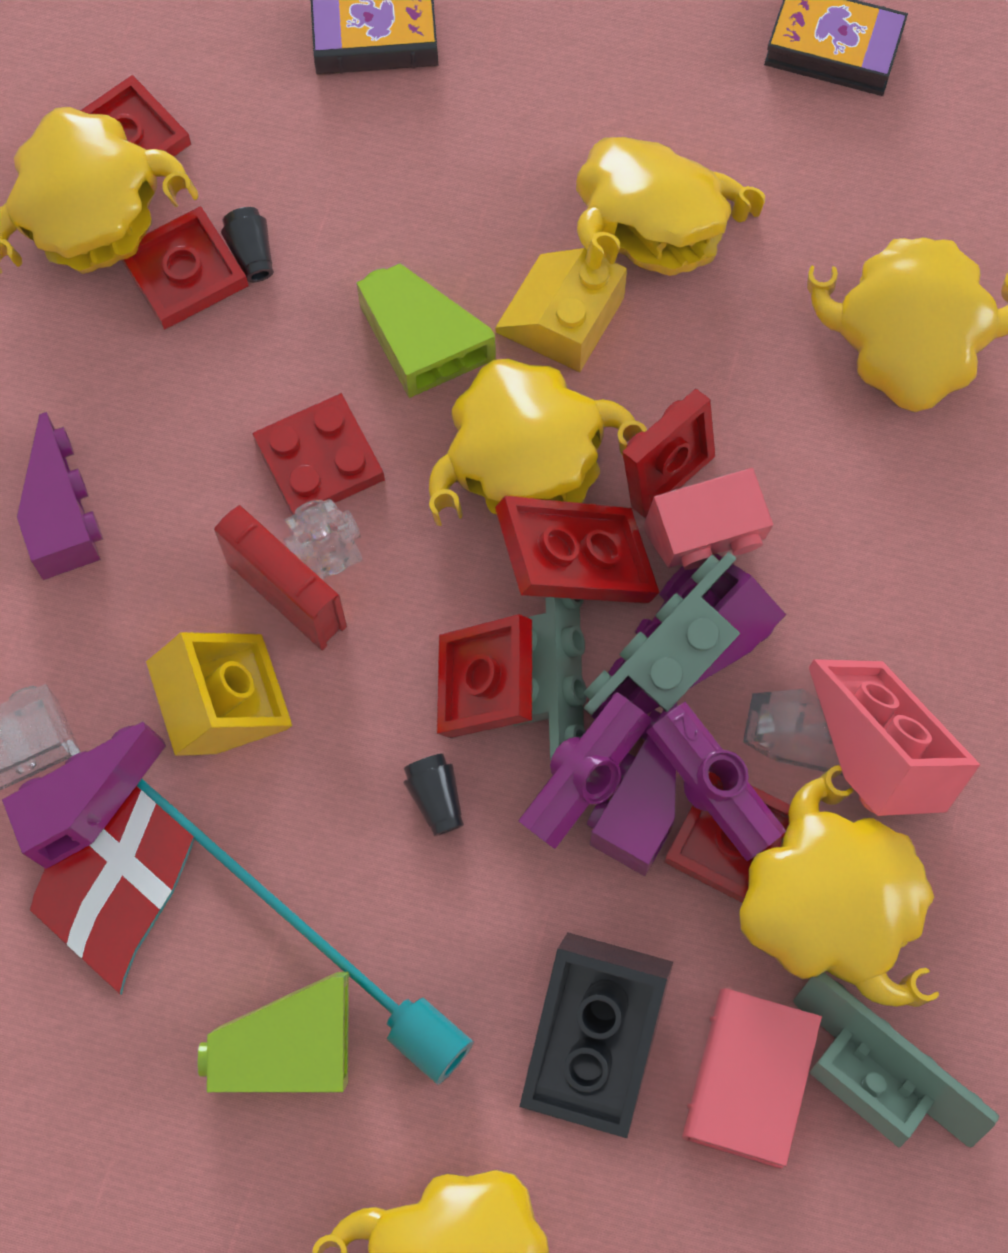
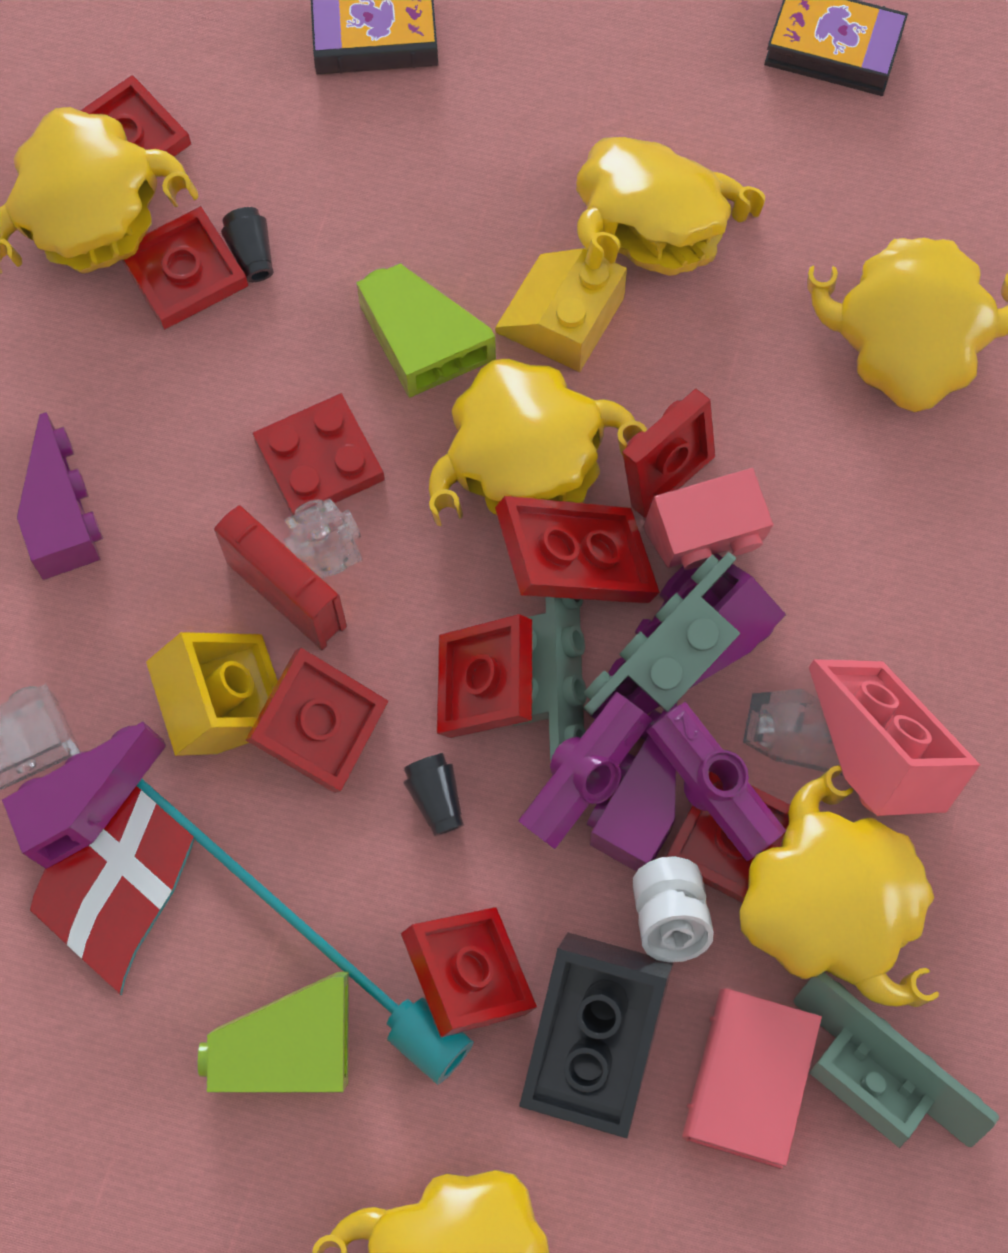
none -> red plate [246,647,389,793]
none -> red plate [401,907,537,1037]
none -> white wheel [633,856,714,963]

